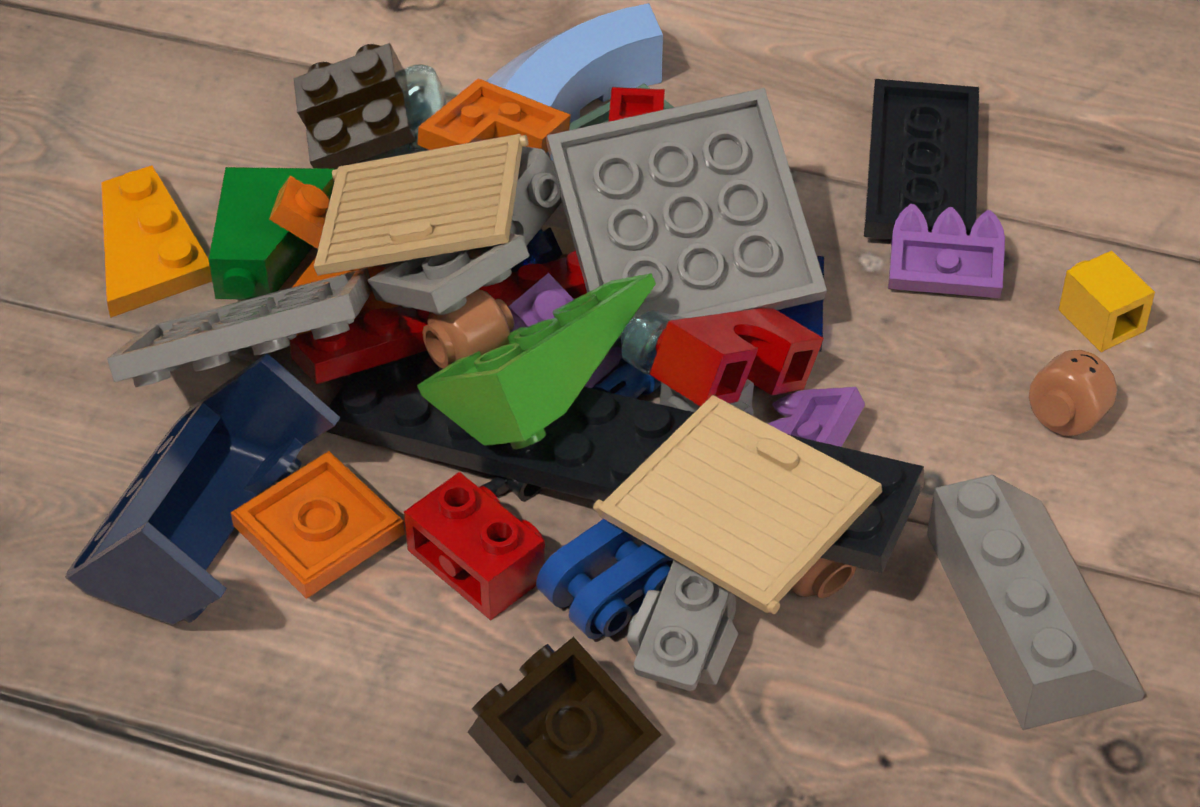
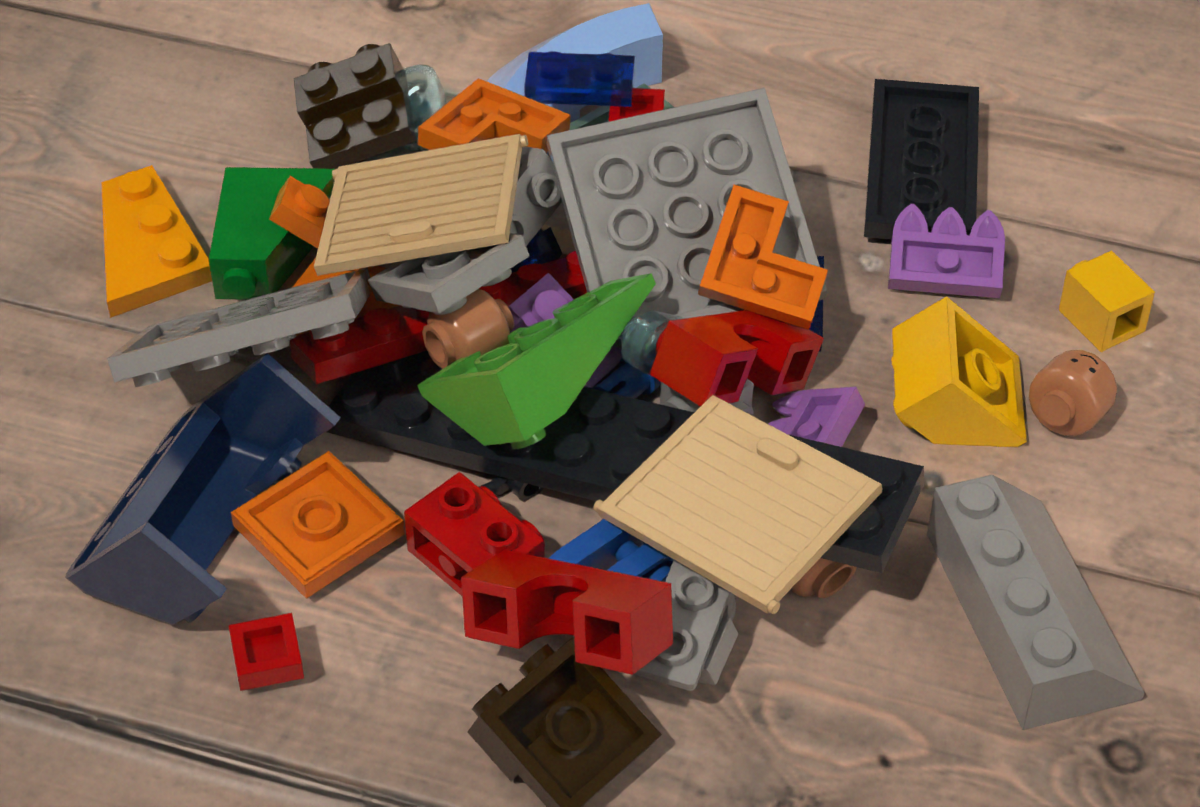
none -> red plate [229,613,304,691]
none -> red arch [461,550,673,675]
none -> clear blue plate [524,51,635,107]
none -> orange plate [698,184,828,330]
none -> yellow slope [891,296,1027,447]

